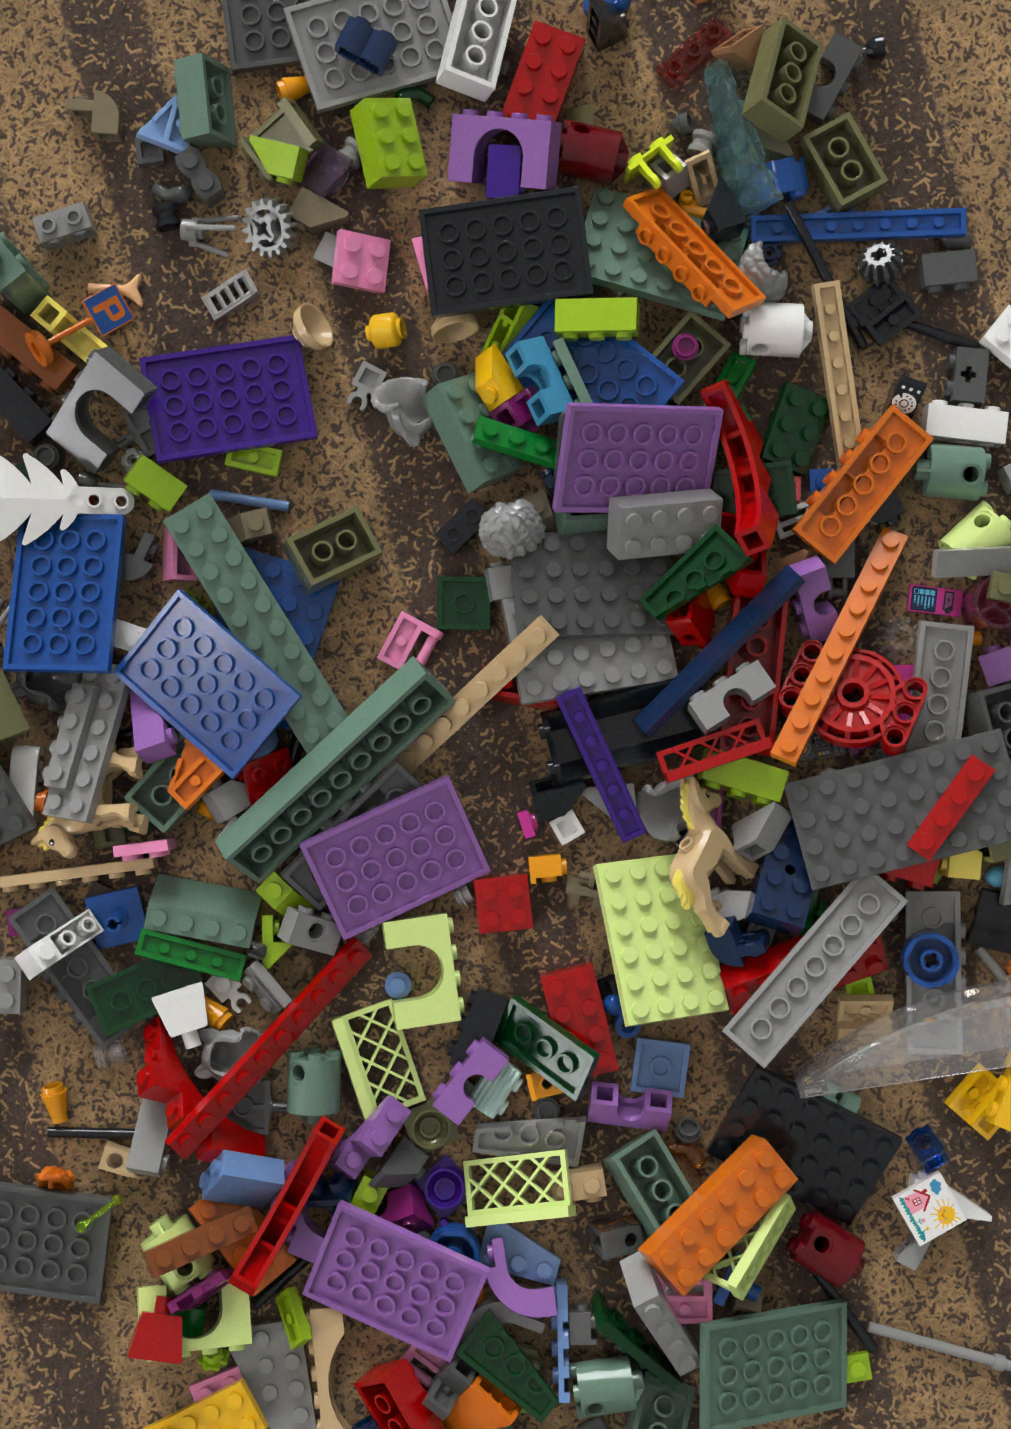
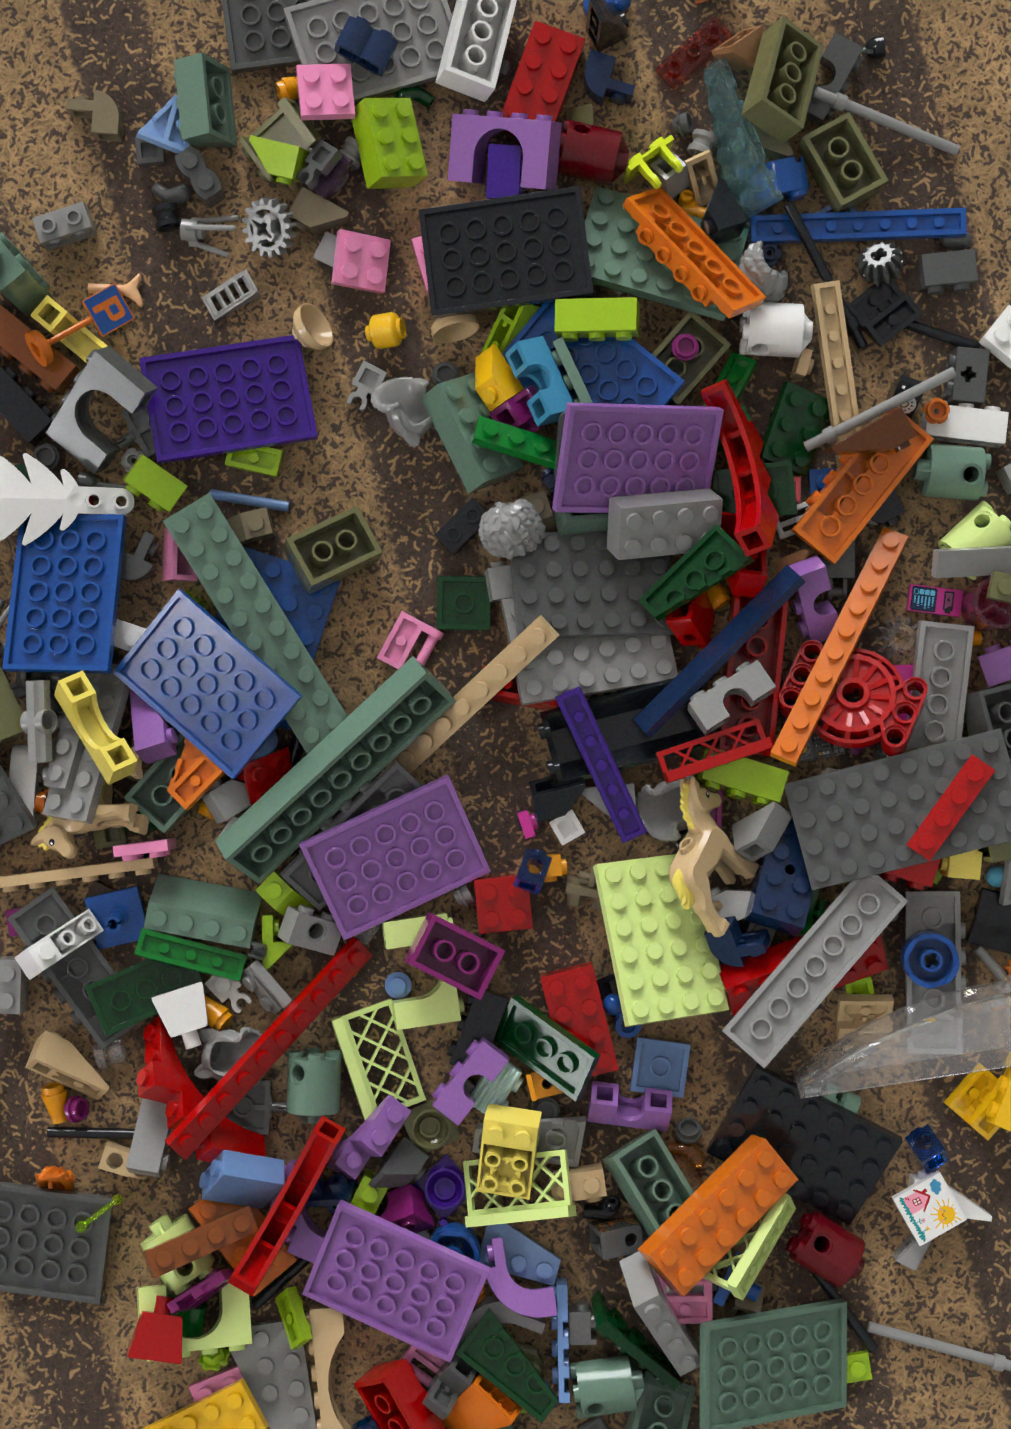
none -> light grey piece [20,680,58,763]
none -> tan slope [25,1030,109,1100]
none -> light yellow arch [54,670,138,785]
none -> magenta plate [64,1095,89,1123]
none -> bright pink plate [296,63,355,121]
none -> dark grey plate [296,139,343,190]
none -> magenta brick [404,912,505,1000]
none -> light yellow slope [476,1103,542,1200]
none -> clear blue brick [513,848,552,895]
none -> black arm [583,1195,621,1221]
none -> dark blue brick [584,50,635,106]
none -> tan plate [790,348,814,380]
none -> light grey bar [803,366,957,452]
none -> light grey bar [813,87,960,156]
none -> reddish brown slope [824,407,917,455]
none -> orange plate [923,398,950,424]

